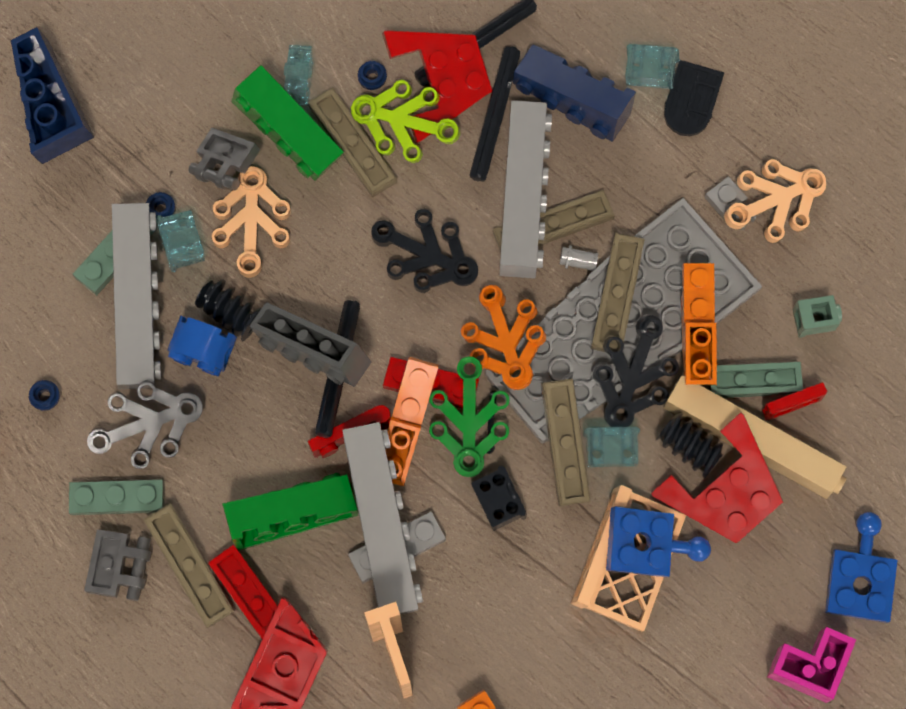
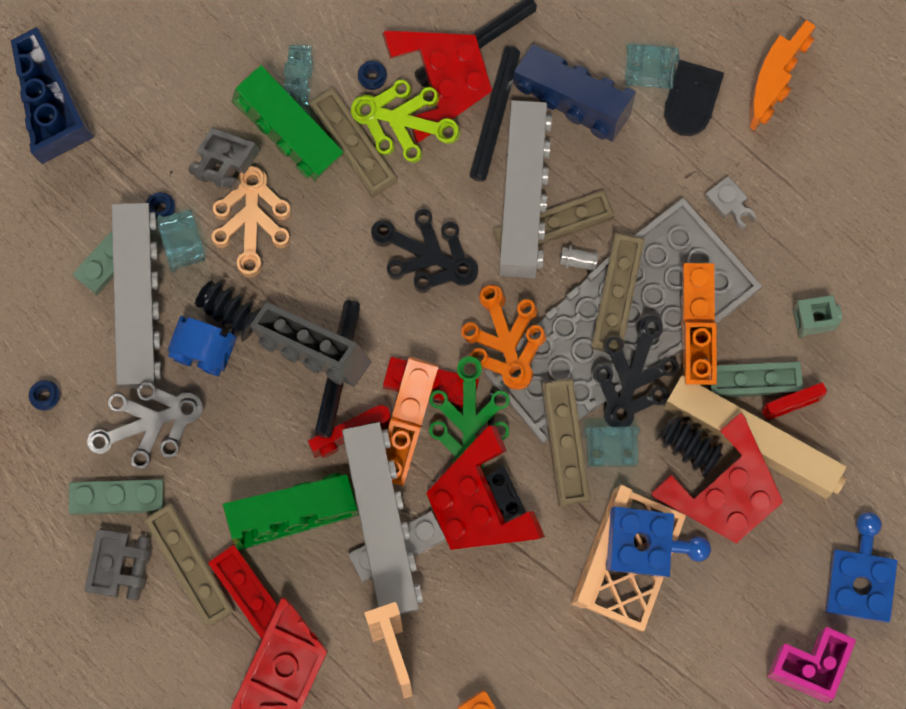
light nougat plant [724,159,826,243] -> none
none -> red wing [426,425,545,550]
none -> orange slope [750,20,816,131]

